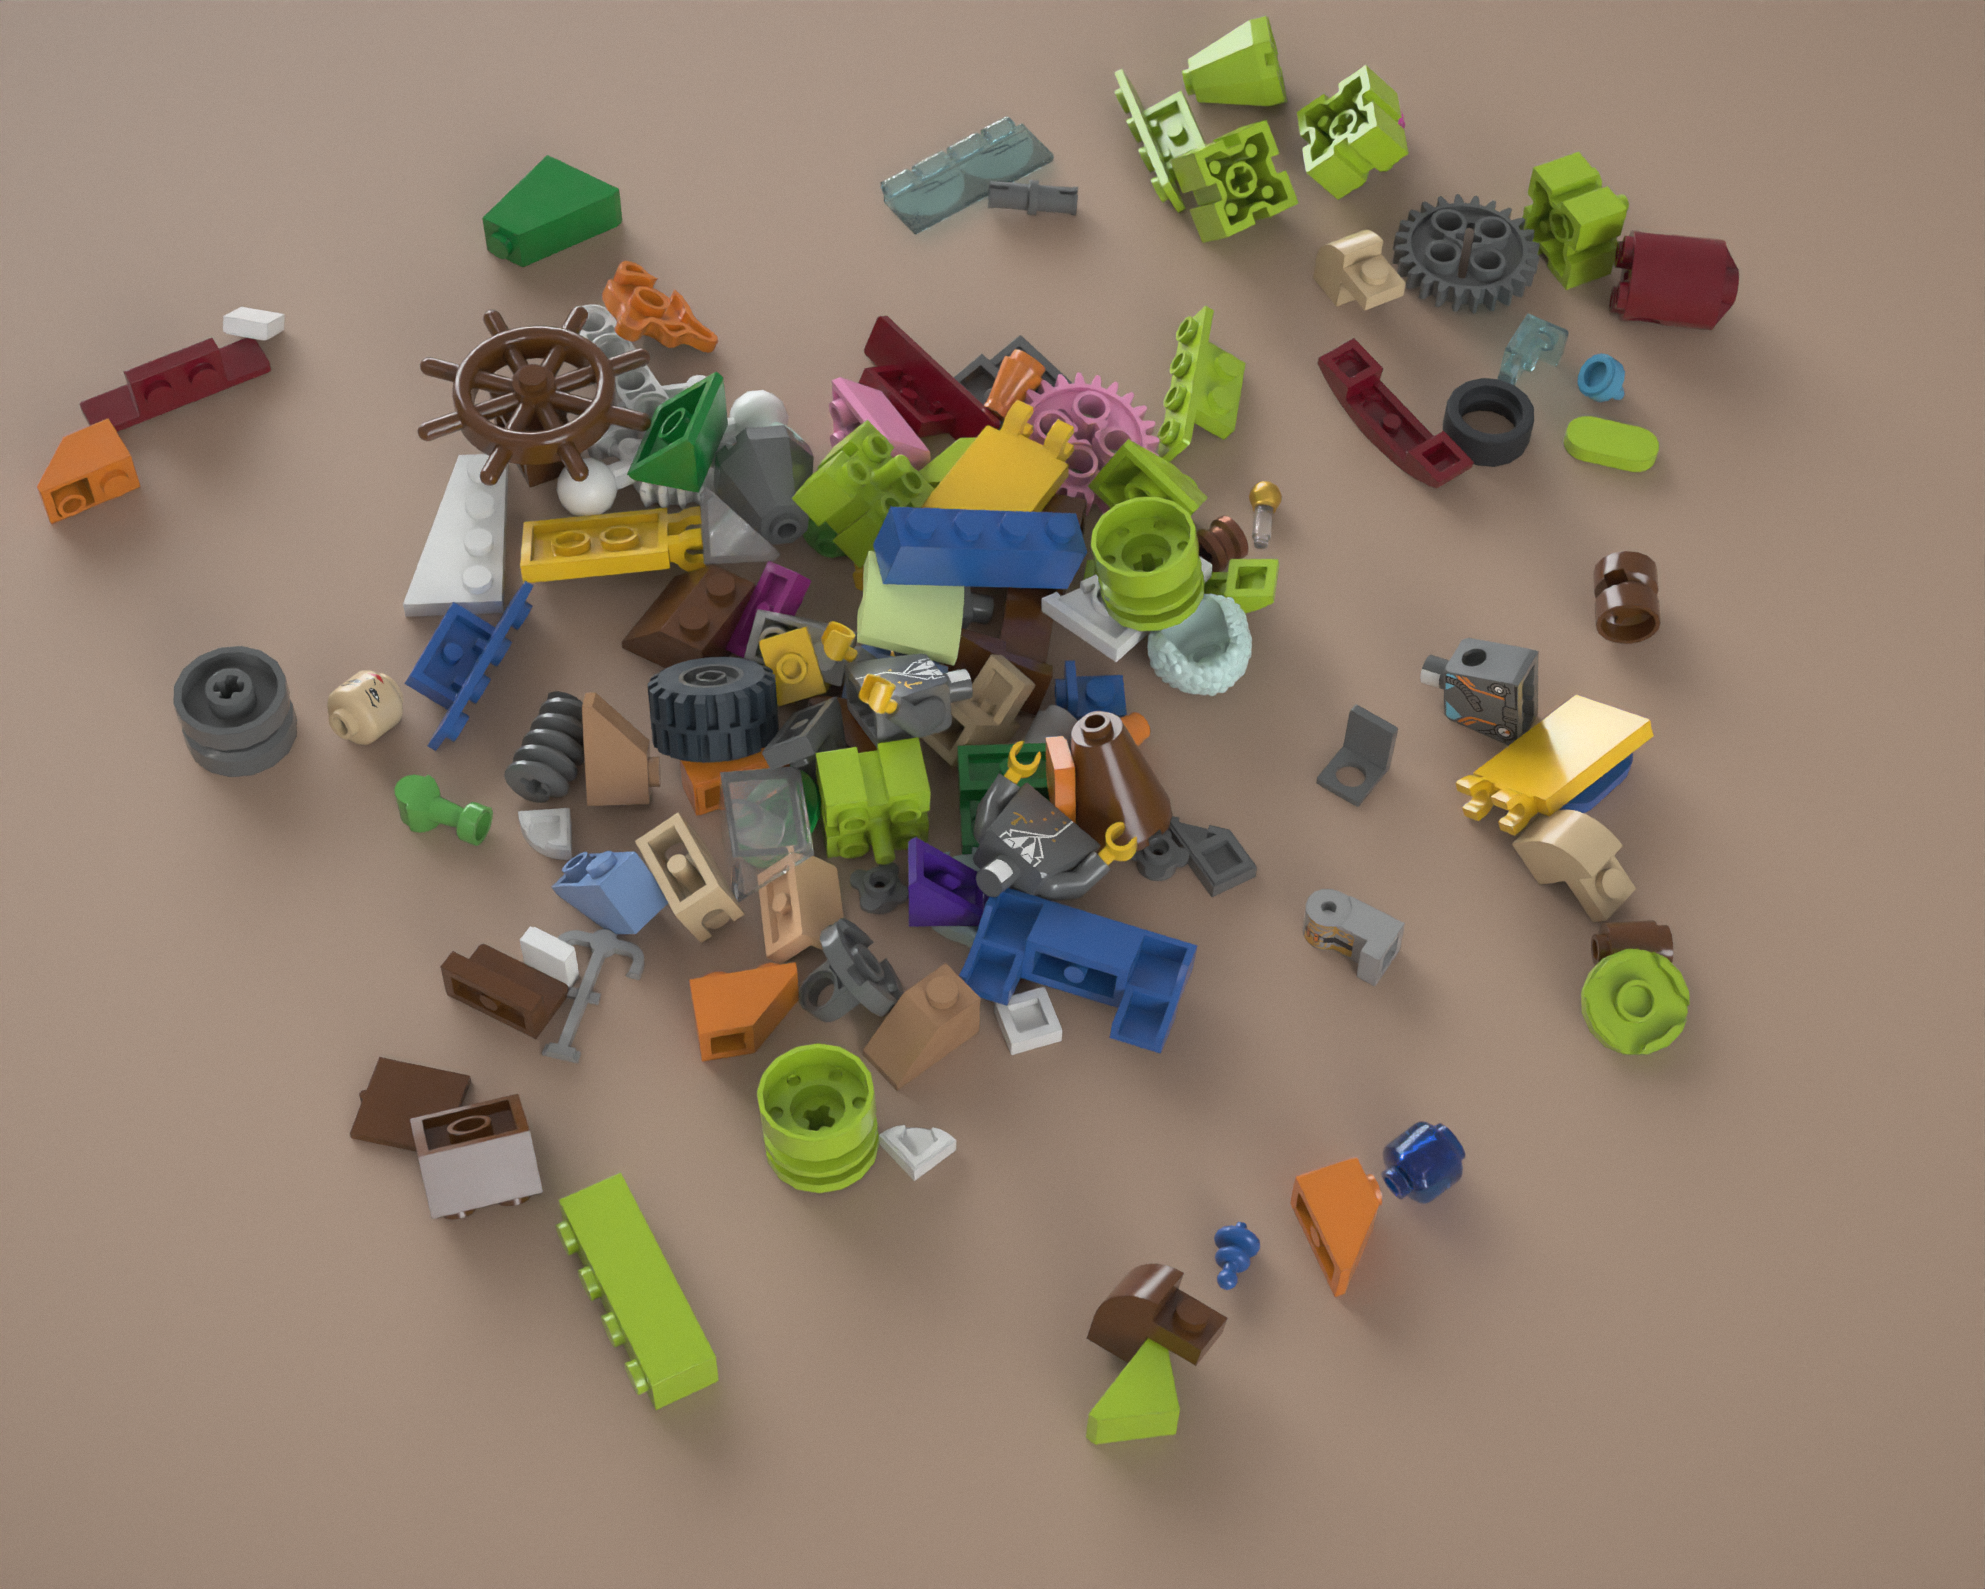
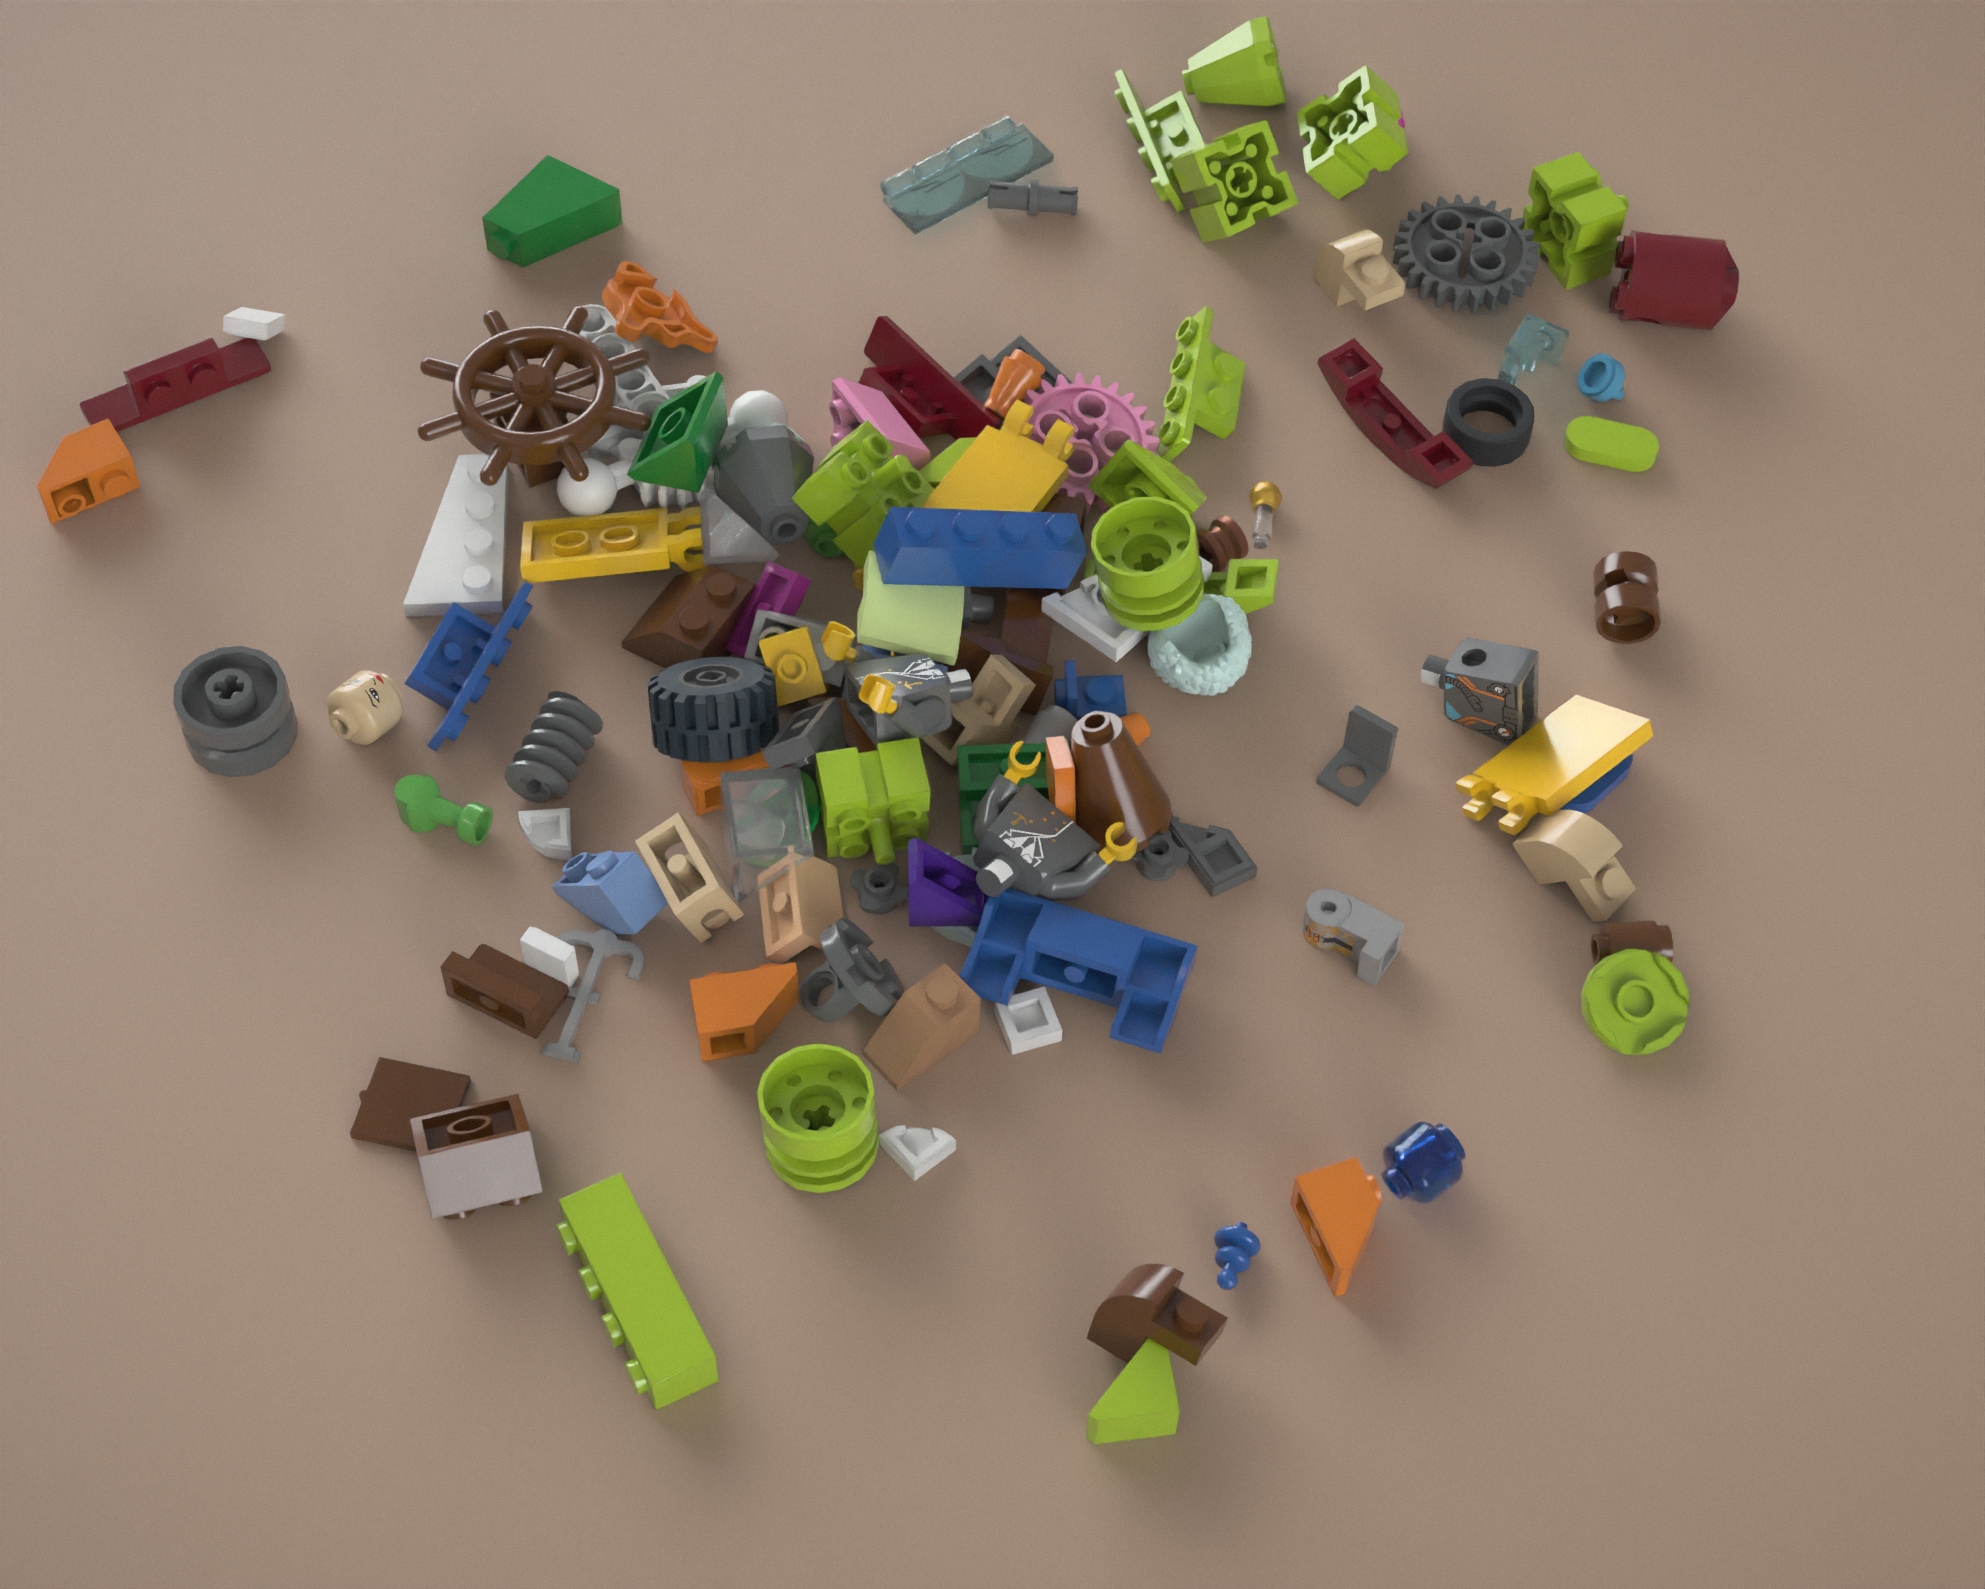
medium nougat slope [582,693,661,806] -> none

